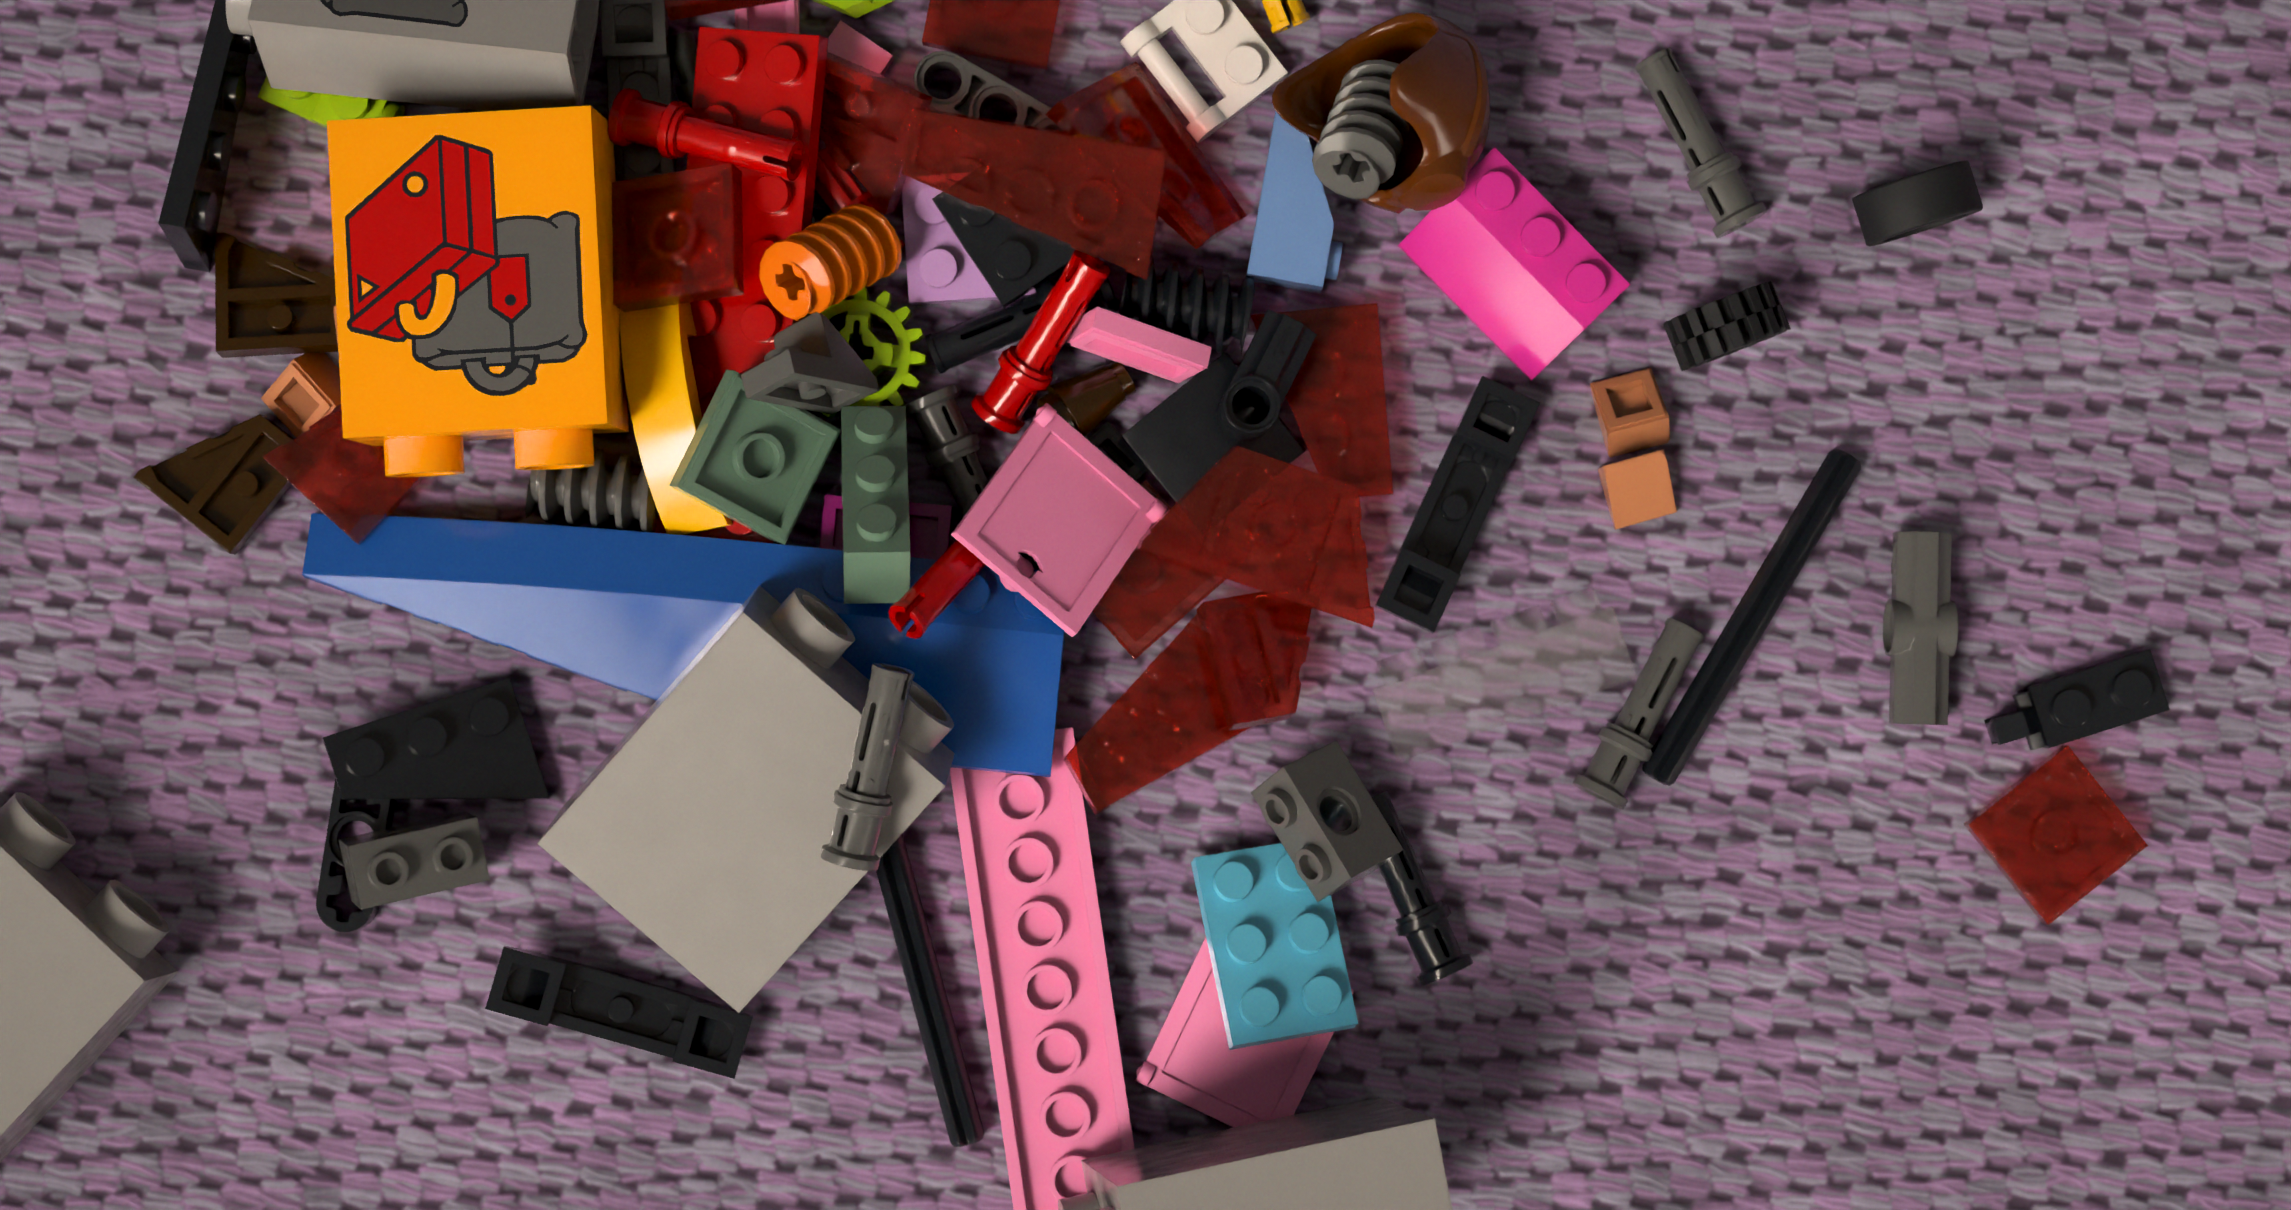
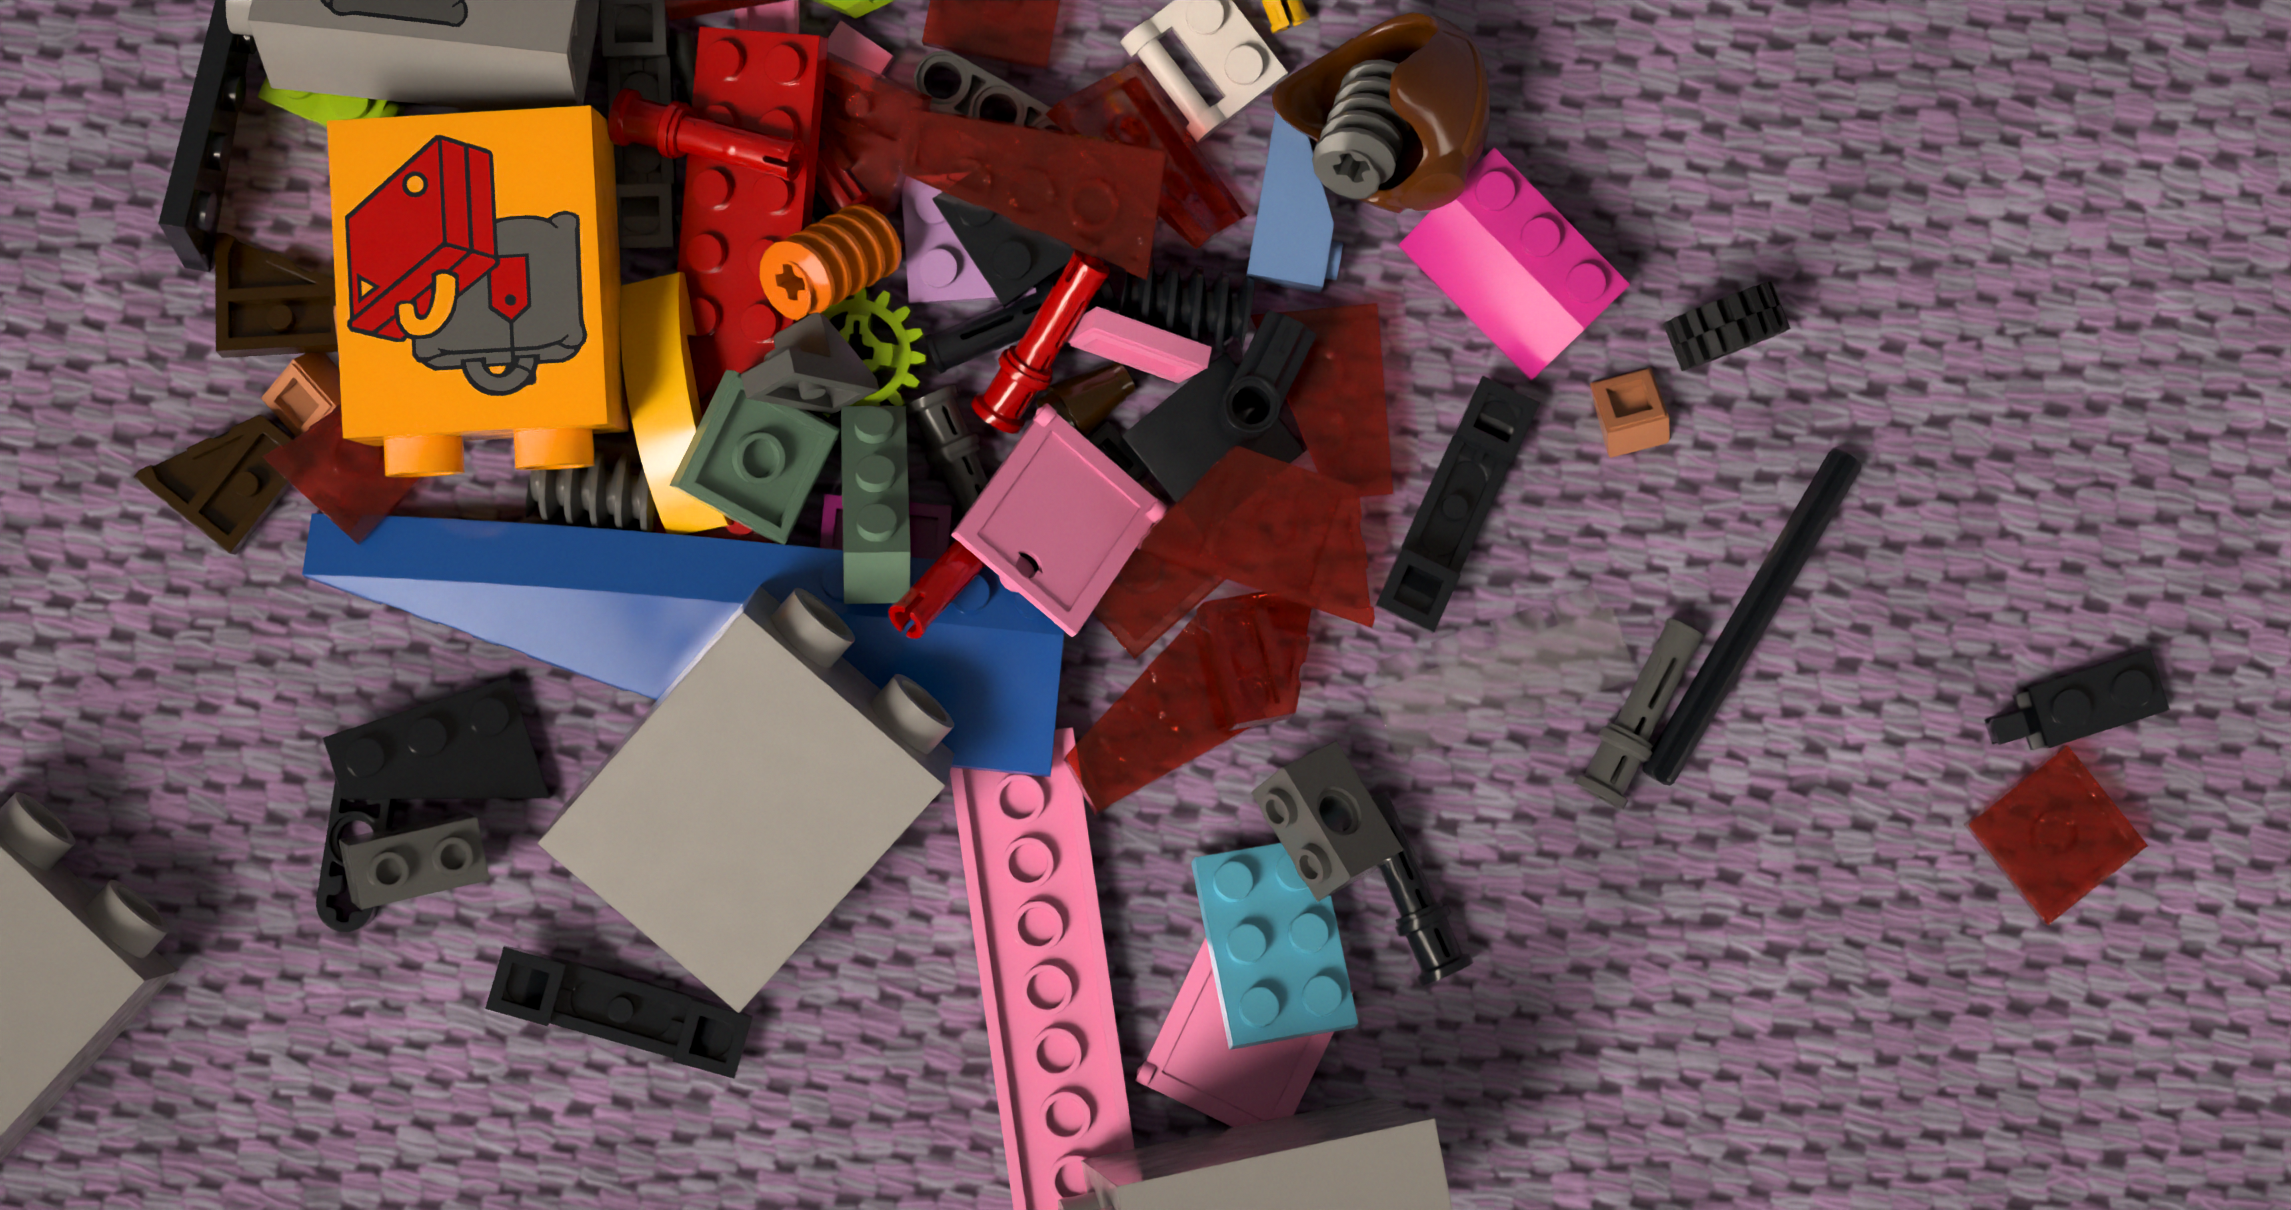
clear red plate [612,163,744,312] -> none
dark grey pin [820,663,915,871] -> none
black axle [876,833,984,1147] -> none
nougat slope [1597,449,1677,530] -> none
dark grey pin [1635,47,1767,239] -> none
black tyre [1852,160,1983,247] -> none
dark grey piece [1883,531,1958,725] -> none

